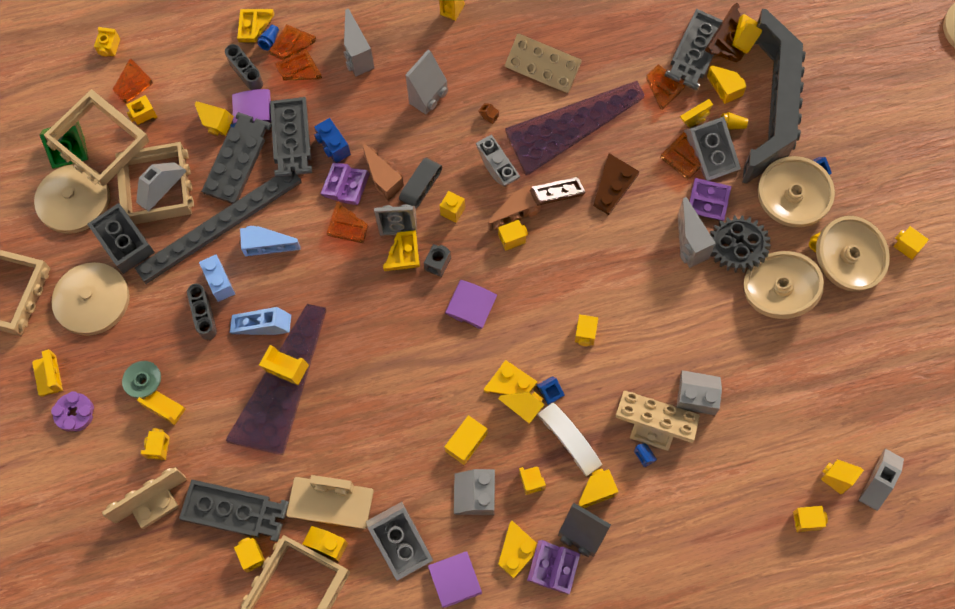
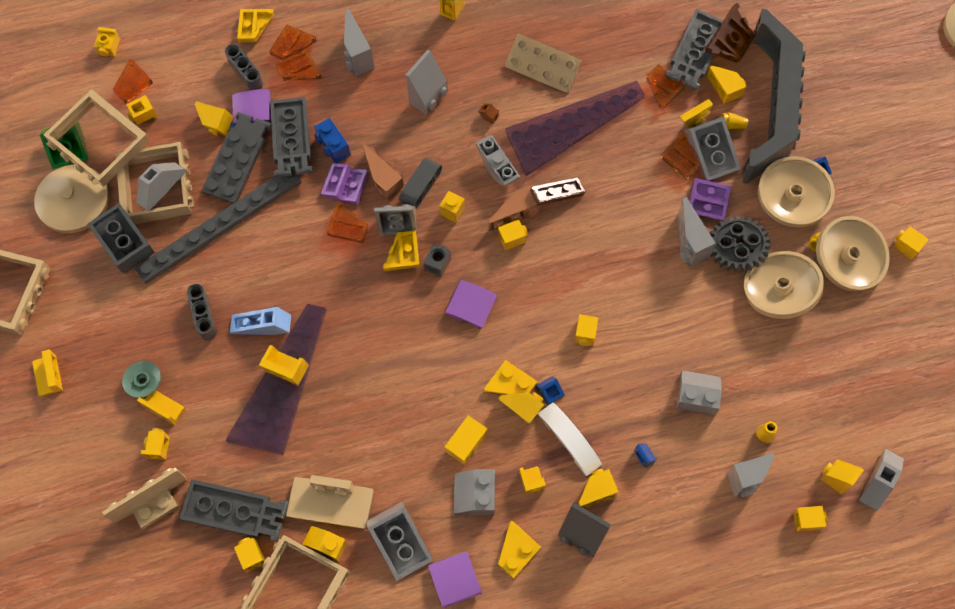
tan dish [51,262,130,336] -> none
medium lavender plate [51,391,94,432] -> none
light blue piece [199,254,235,302] -> none
light blue slope [240,226,301,257] -> none
blue cone [257,25,279,51] -> none
medium lavender slope [527,540,580,594] -> none
reddish brown wing [593,153,640,215] -> none
tan bracket [616,391,700,451] -> none
yellow slope [732,14,762,54] -> none
none -> light grey slope [727,453,774,498]
none -> yellow cone [756,421,777,443]

